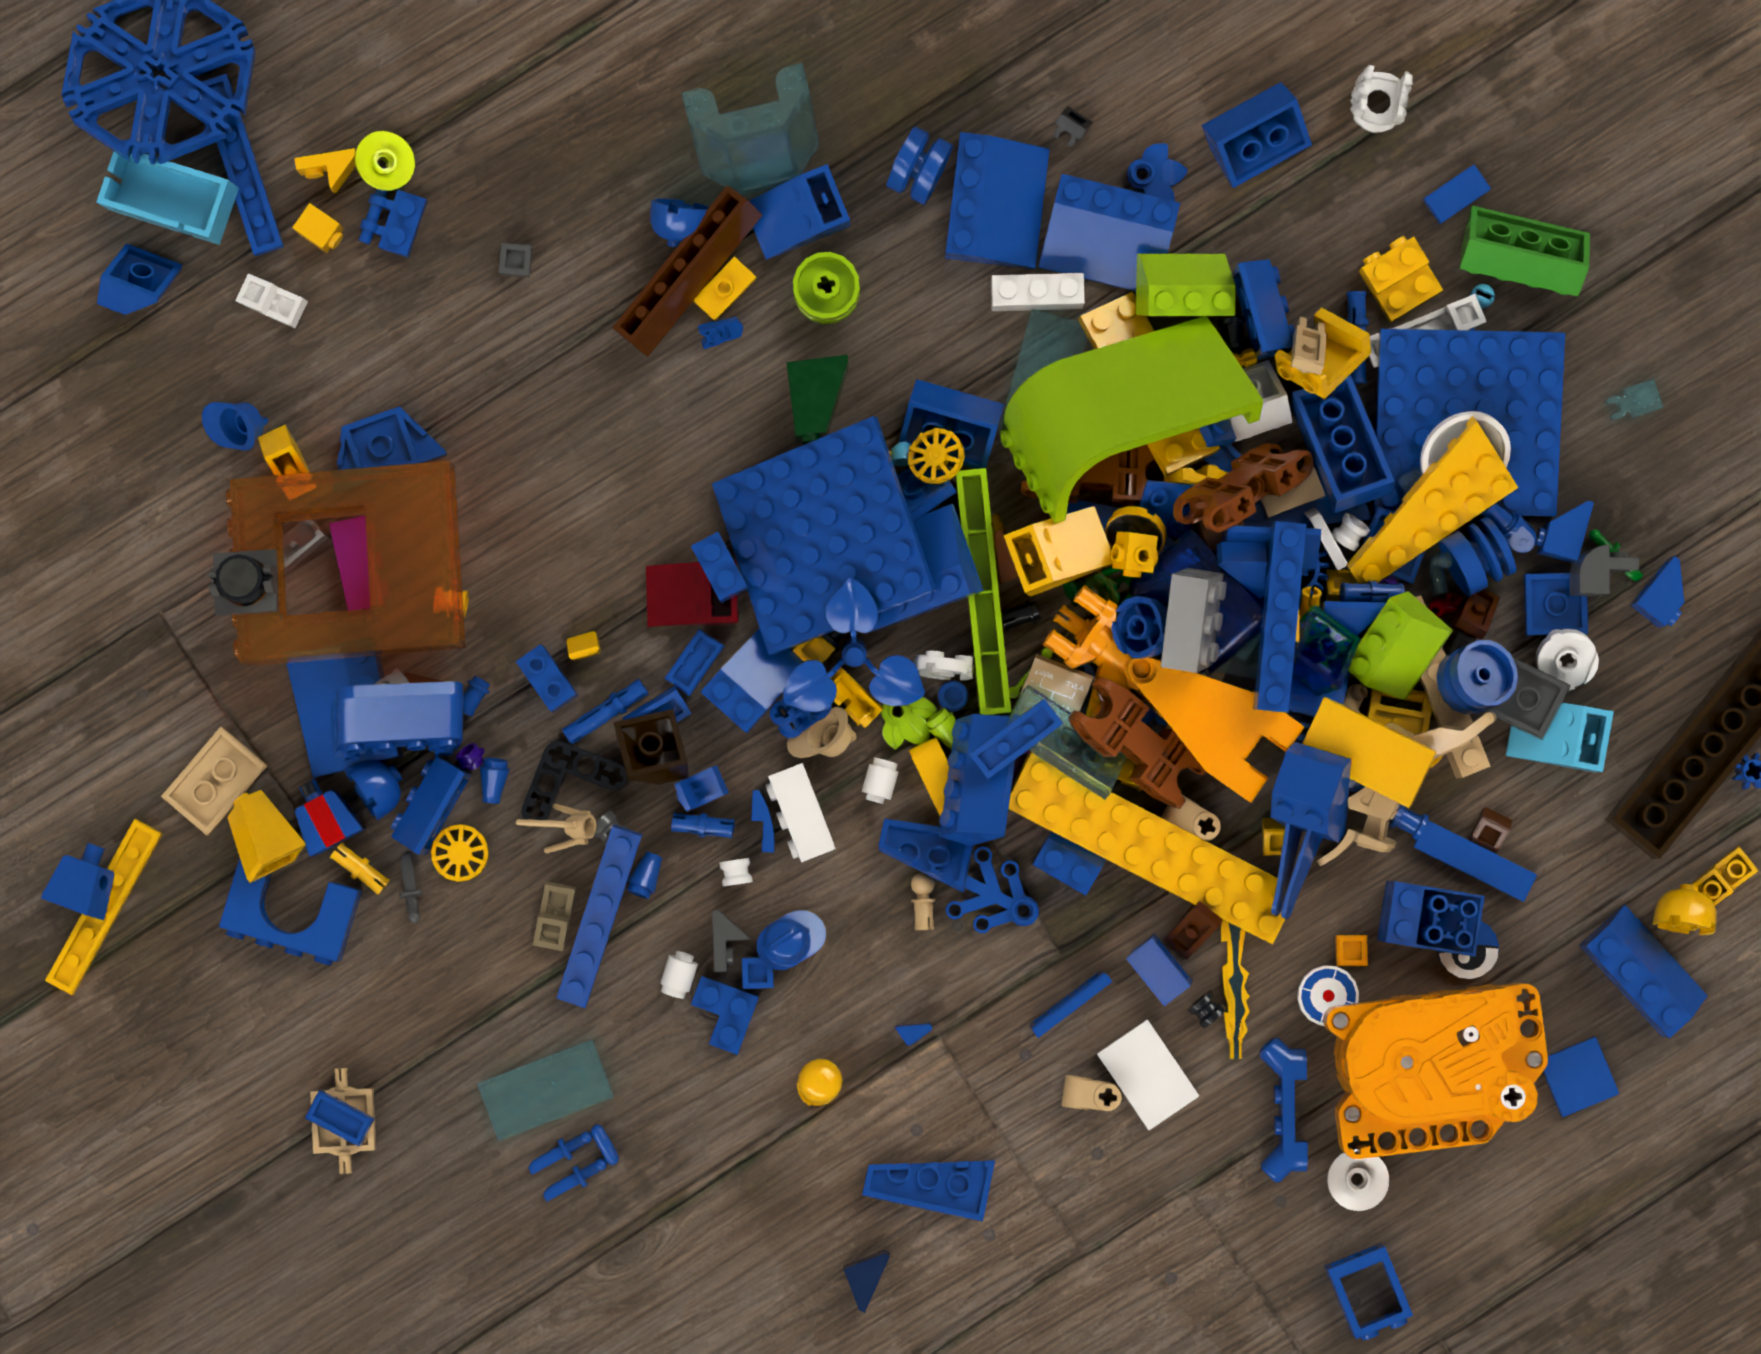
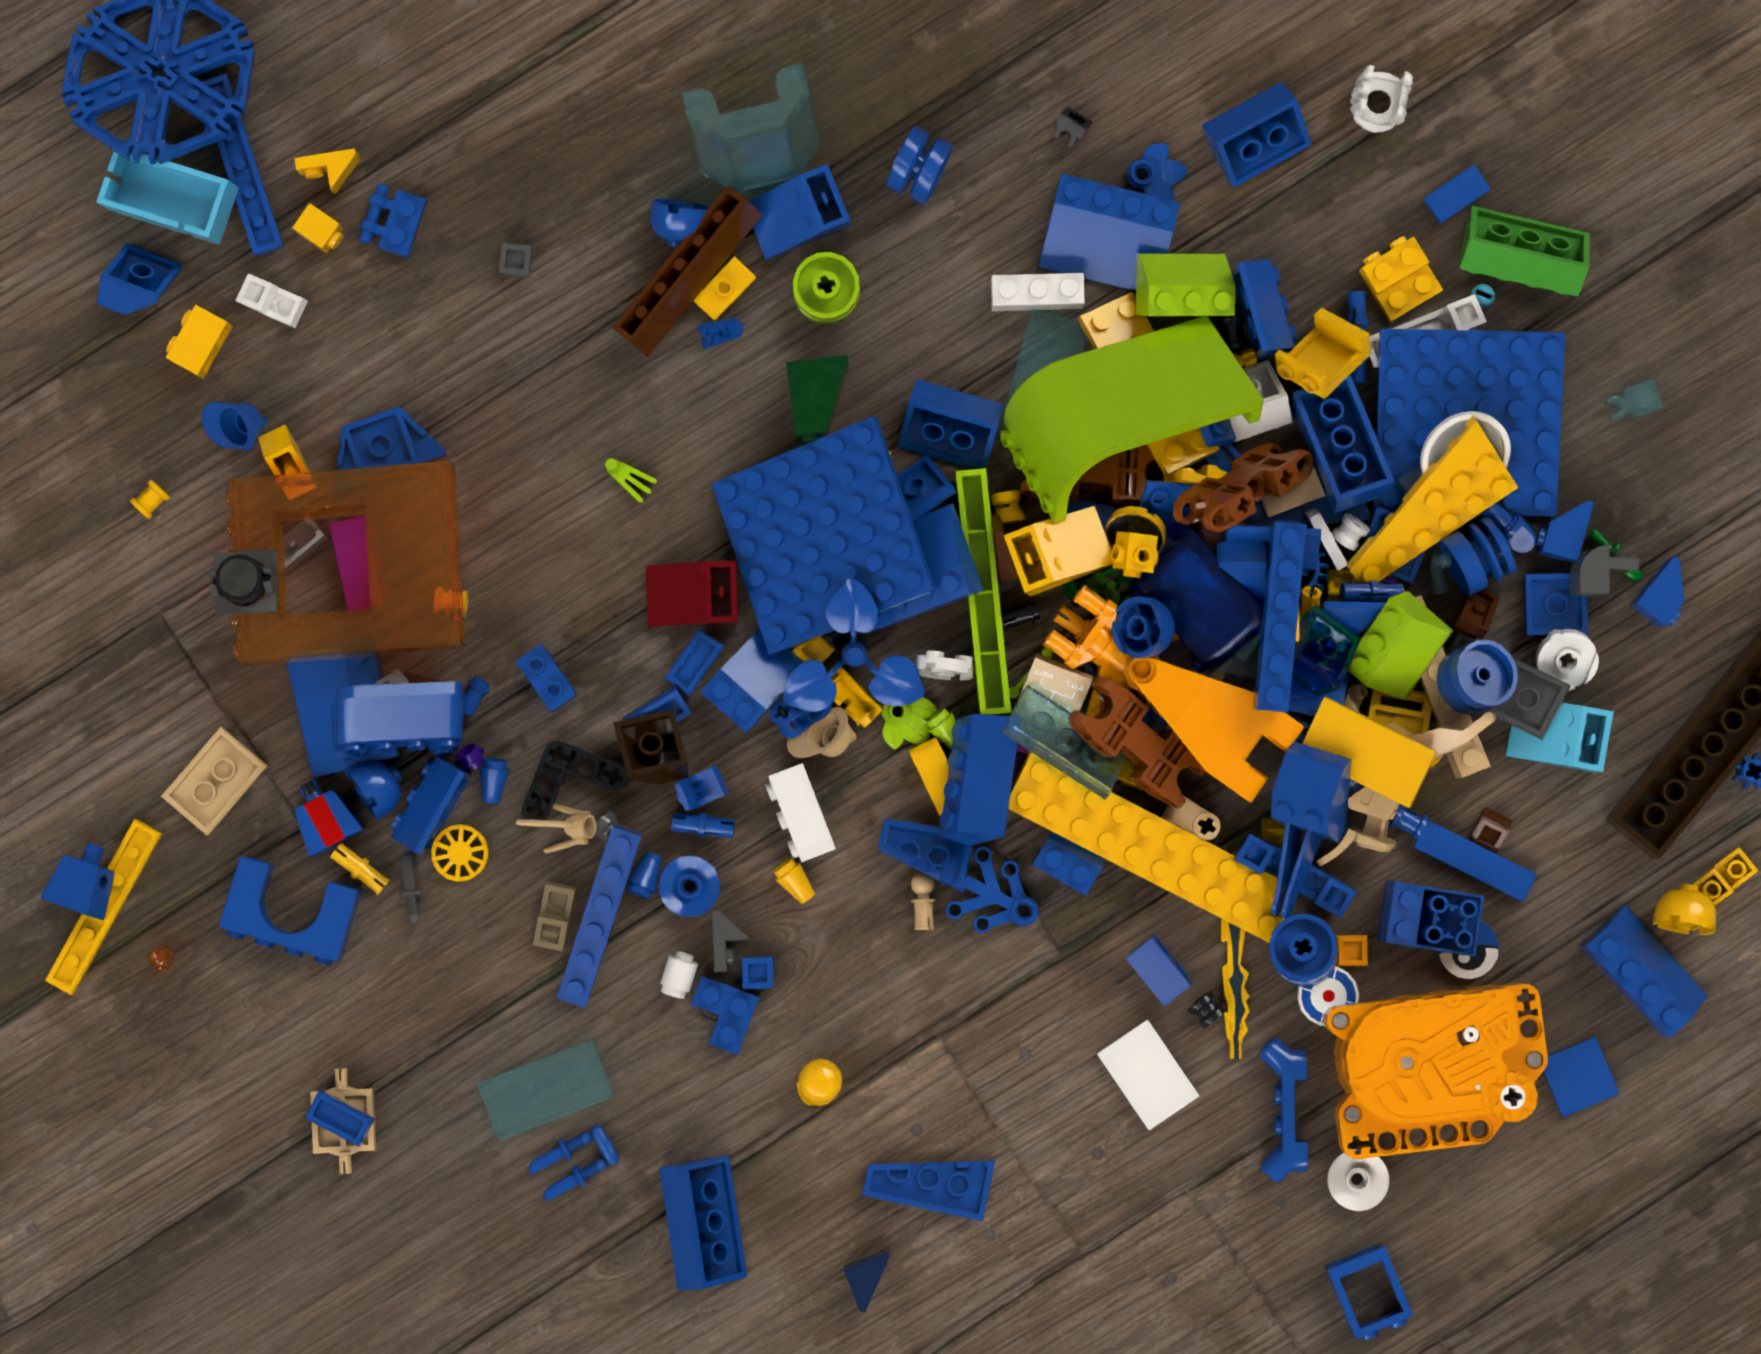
yellow slope [227,790,306,883] -> none
neon yellow dish [355,131,415,191] -> none
blue pin [562,678,649,745] -> none
yellow slope [567,631,602,661] -> none
blue brick [691,532,748,603] -> none
white wheel [719,858,753,886] -> none
blue slope [751,790,775,853] -> none
blue piece [757,910,826,970] -> none
white brick [861,757,898,804] -> none
medium azure hinge [891,442,915,467] -> none
blue slope [894,1022,933,1046] -> none
yellow wheel [908,428,965,484] -> none
blue tile [938,681,968,712] -> none
blue slope [945,132,1050,269] -> none
blue plate [969,698,1064,779] -> none
blue tile [1029,971,1112,1038] -> none
tan piece [1061,1075,1122,1111] -> none
light grey brick [1161,568,1227,673] -> none
reddish brown slope [1164,901,1223,959] -> none
tan hinge [1291,317,1327,375] -> none
dark red arm [1428,591,1462,617] -> none
none -> yellow bush [130,479,171,520]
none -> clear orange hinge [147,946,174,970]
none -> yellow brick [166,304,233,379]
none -> lime piece [605,458,657,503]
none -> blue dish [659,856,720,917]
none -> blue slope [659,1155,747,1290]
none -> yellow cone [773,857,815,904]
none -> yellow wheel [990,490,1025,525]
none -> blue slope [1234,832,1357,918]
none -> blue wheel [1269,914,1338,987]

